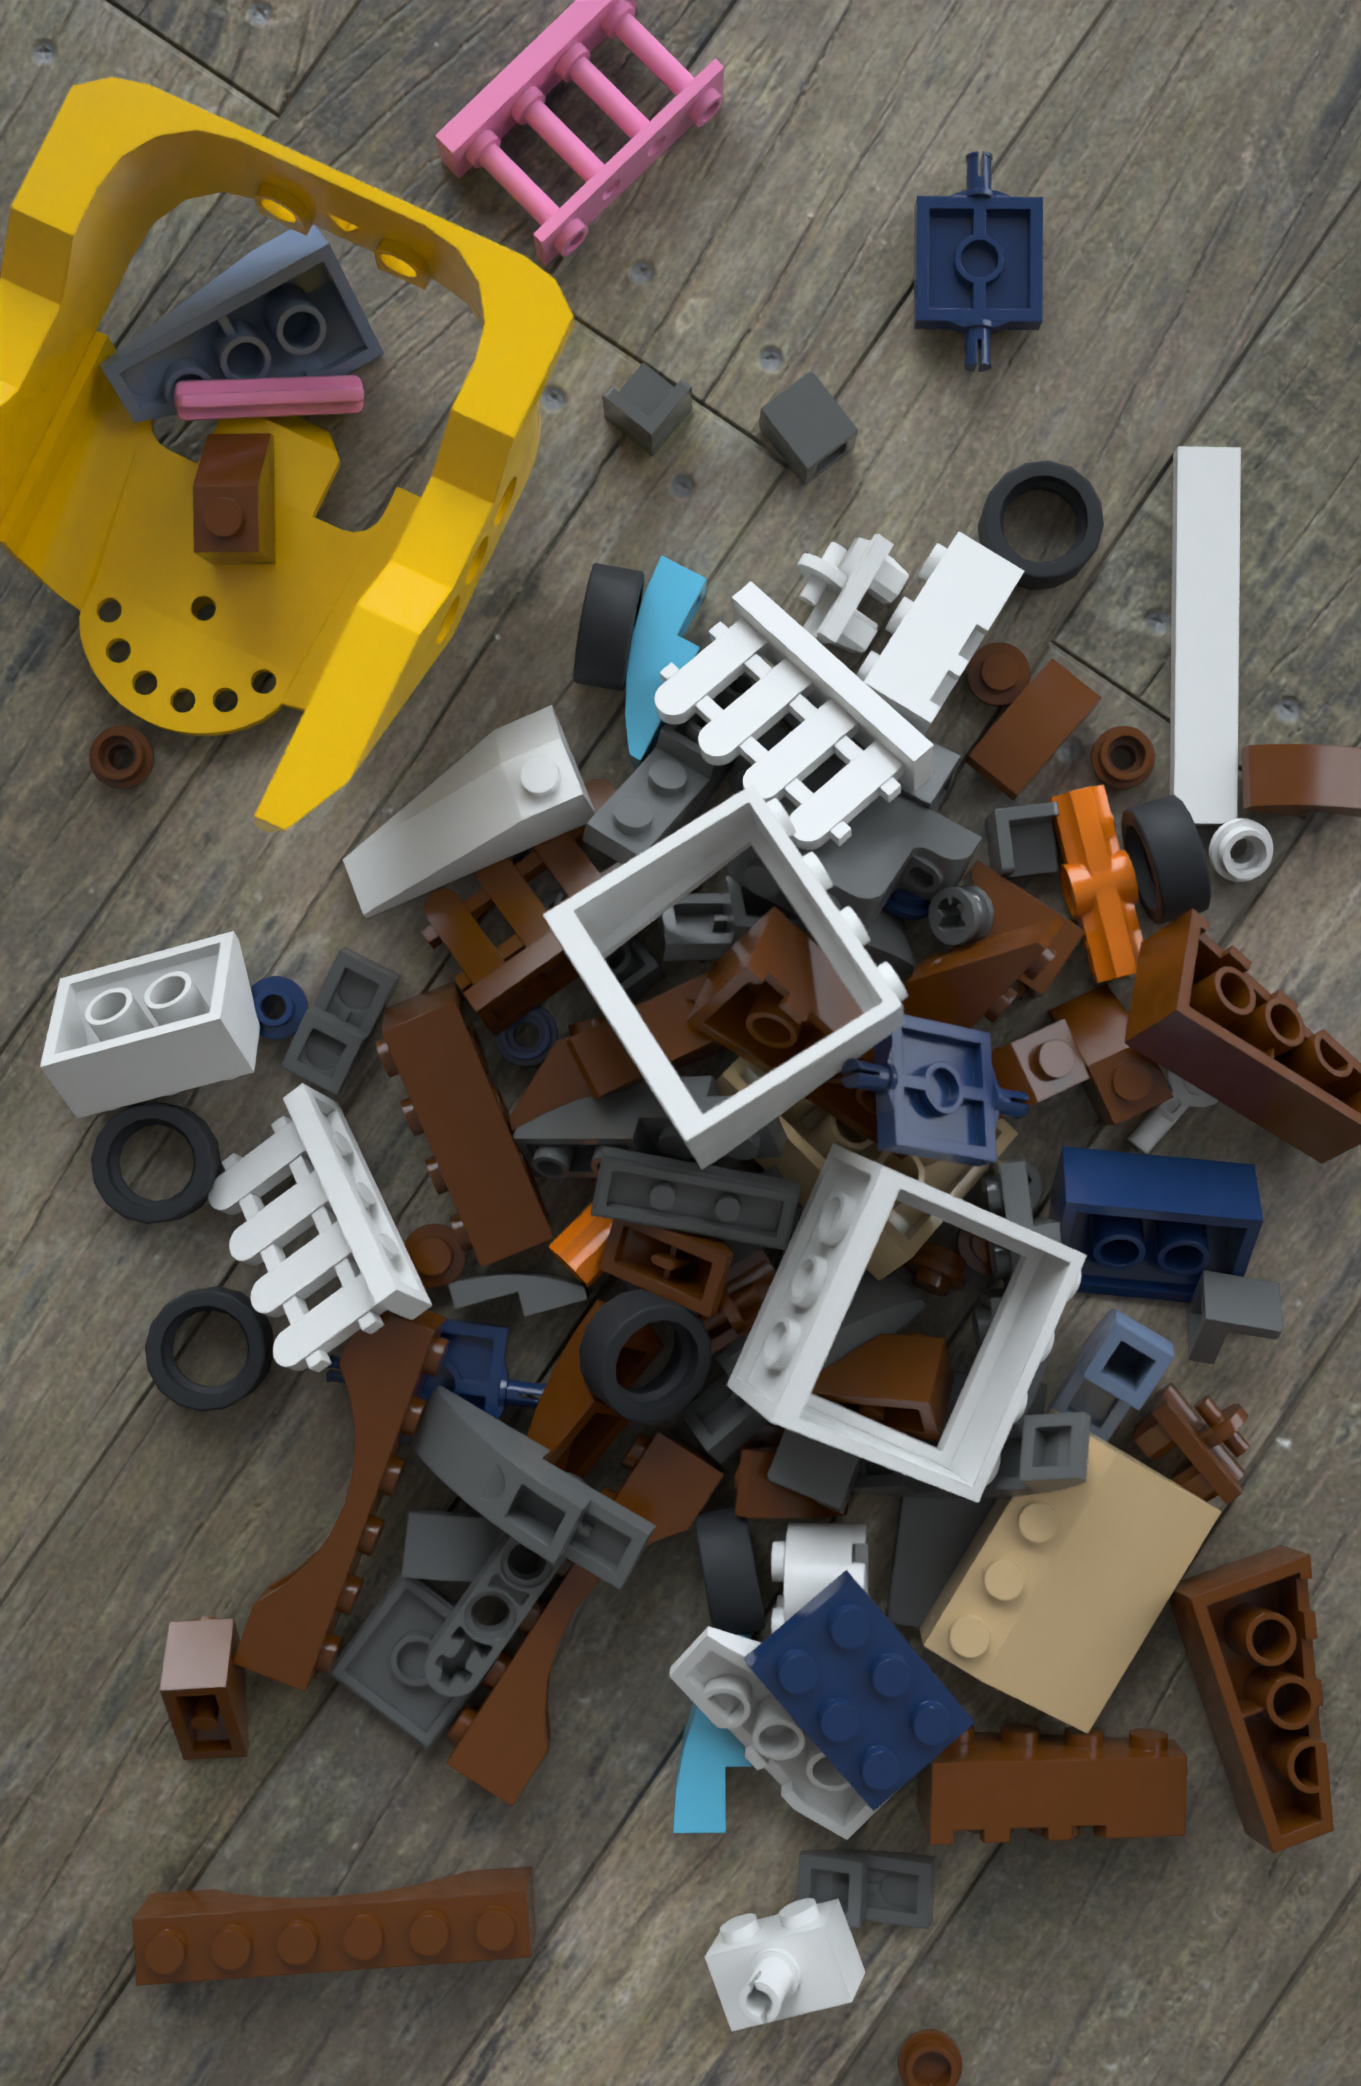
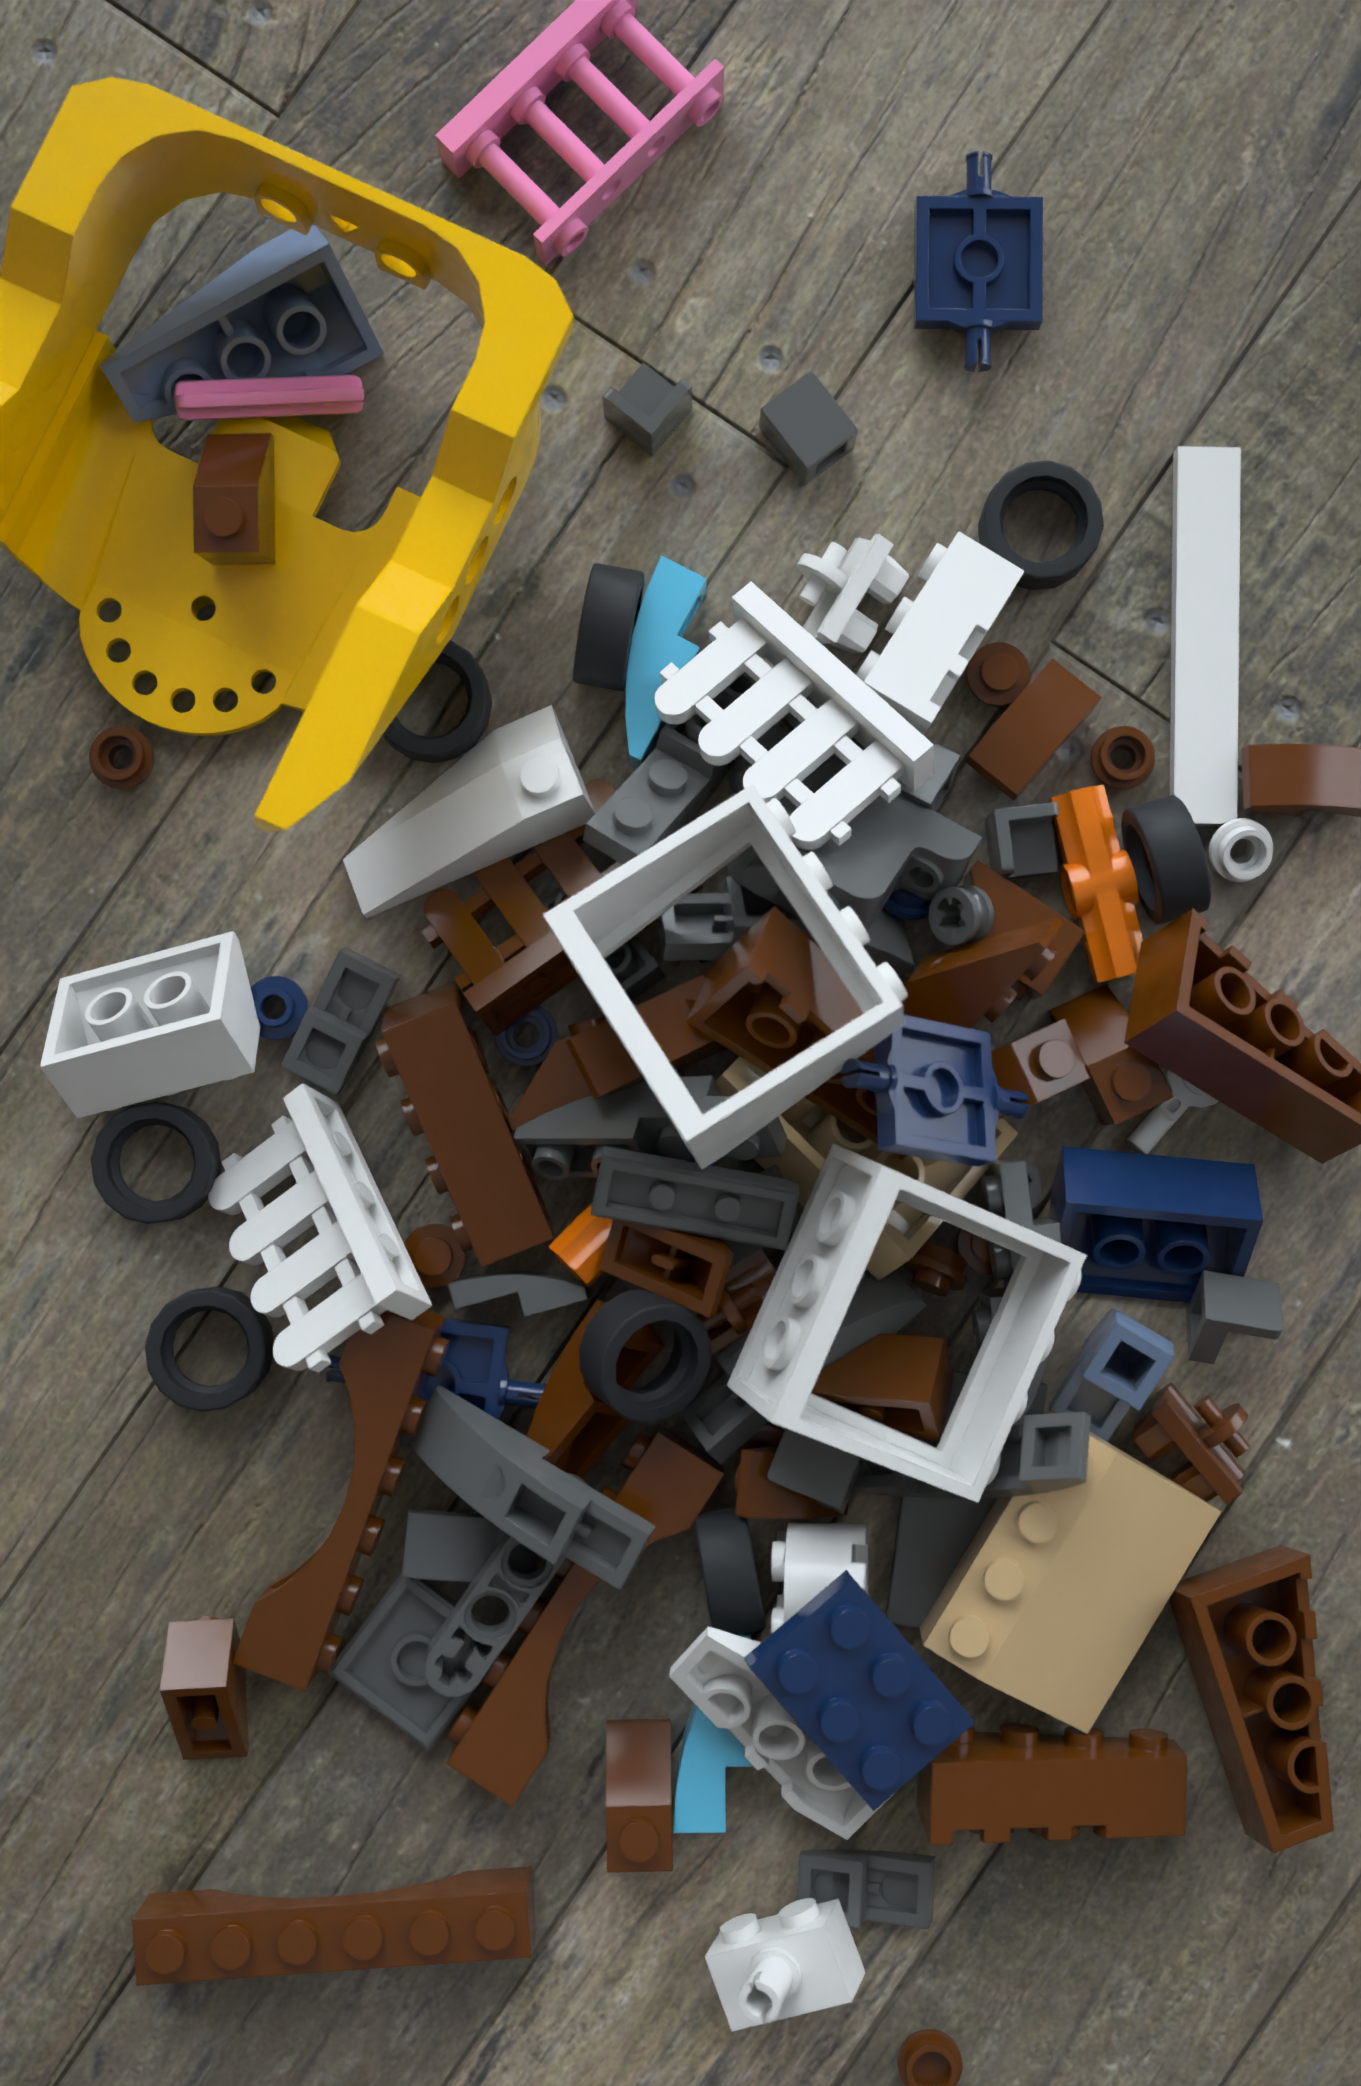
none -> black tyre [383,640,492,763]
none -> reddish brown slope [606,1718,673,1873]

